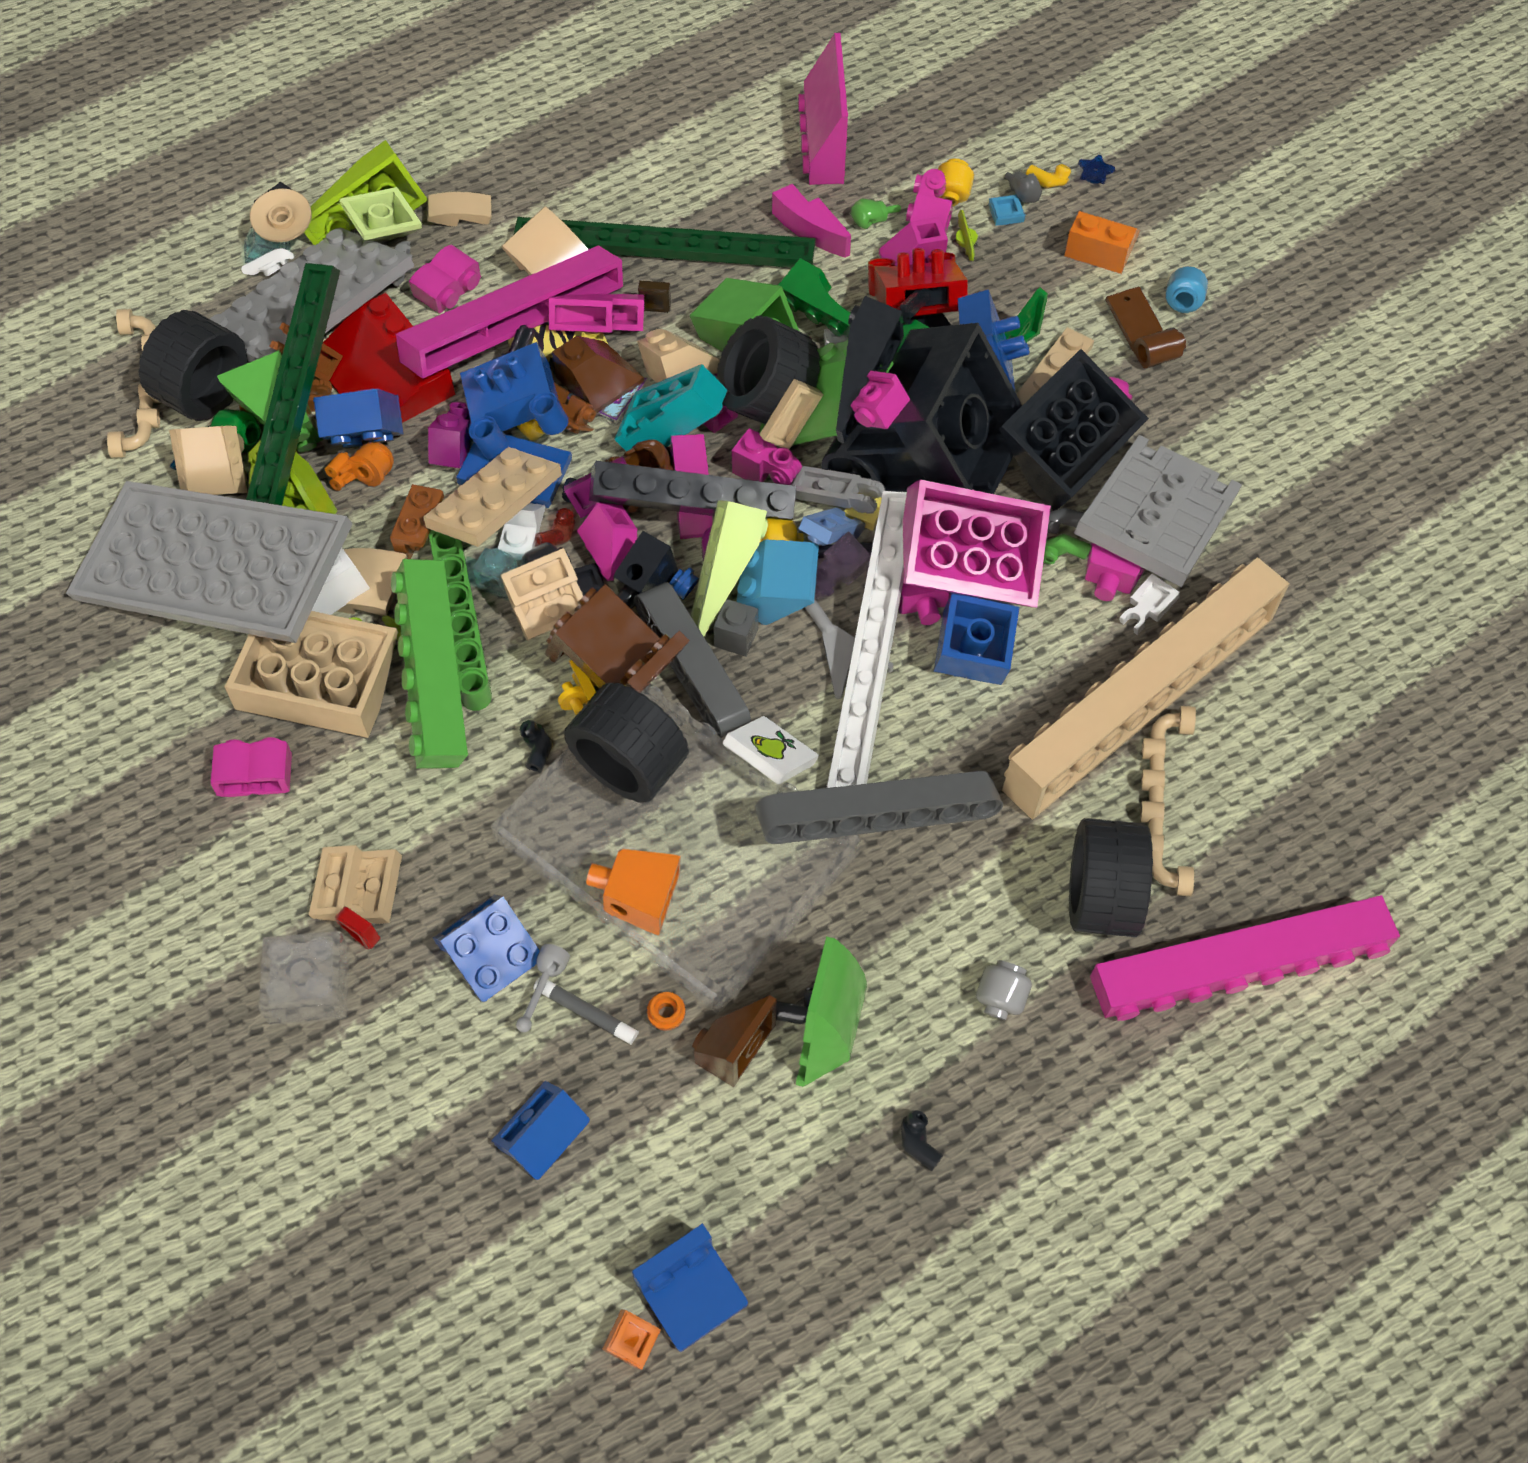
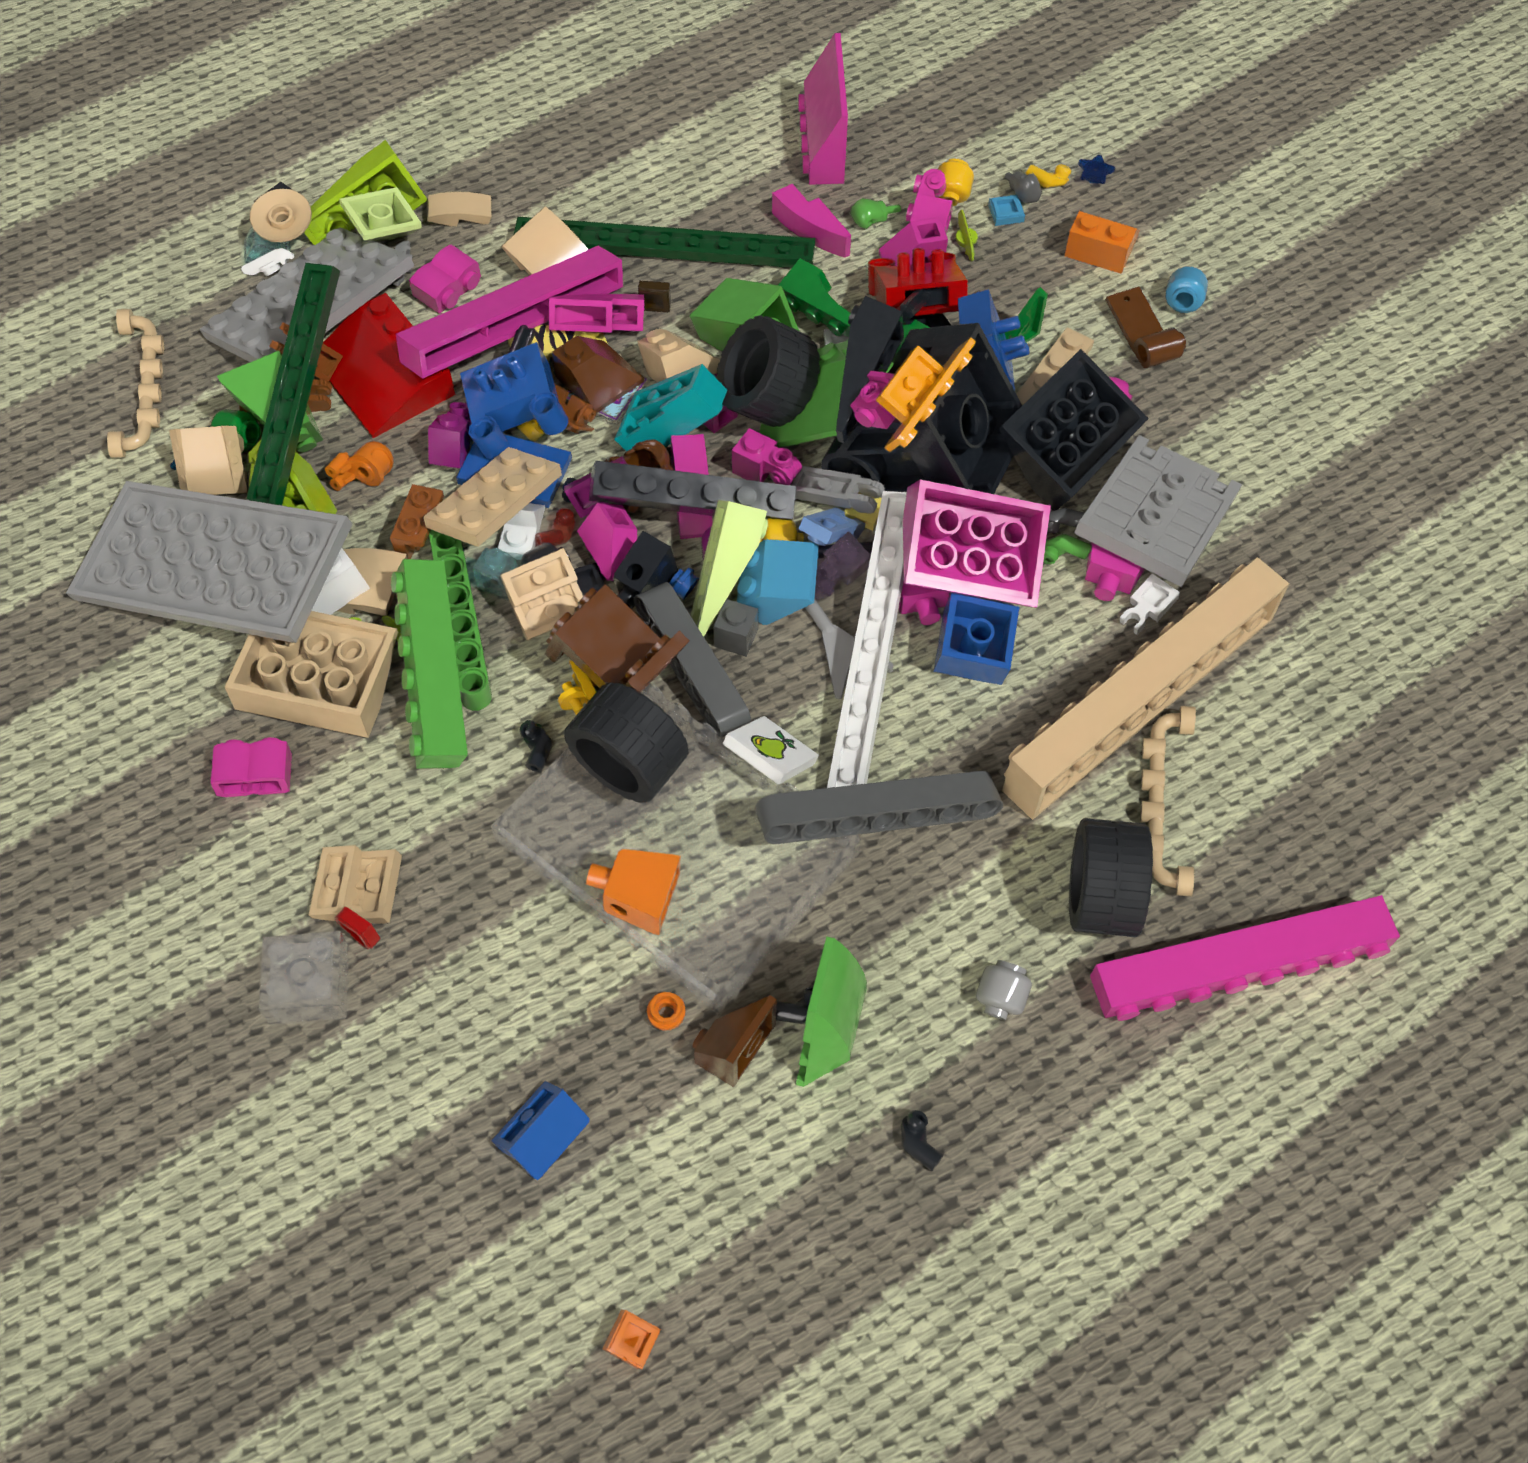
black tyre [139,310,248,421] -> none
blue brick [313,389,404,447] -> none
bracket [433,894,540,1002] -> none
light grey hinge [516,944,570,1033] -> none
dark grey bar [533,976,639,1045] -> none
blue bracket [632,1223,748,1352] -> none
tan tile [760,379,823,449] -> none
none -> light orange bracket [876,337,976,452]

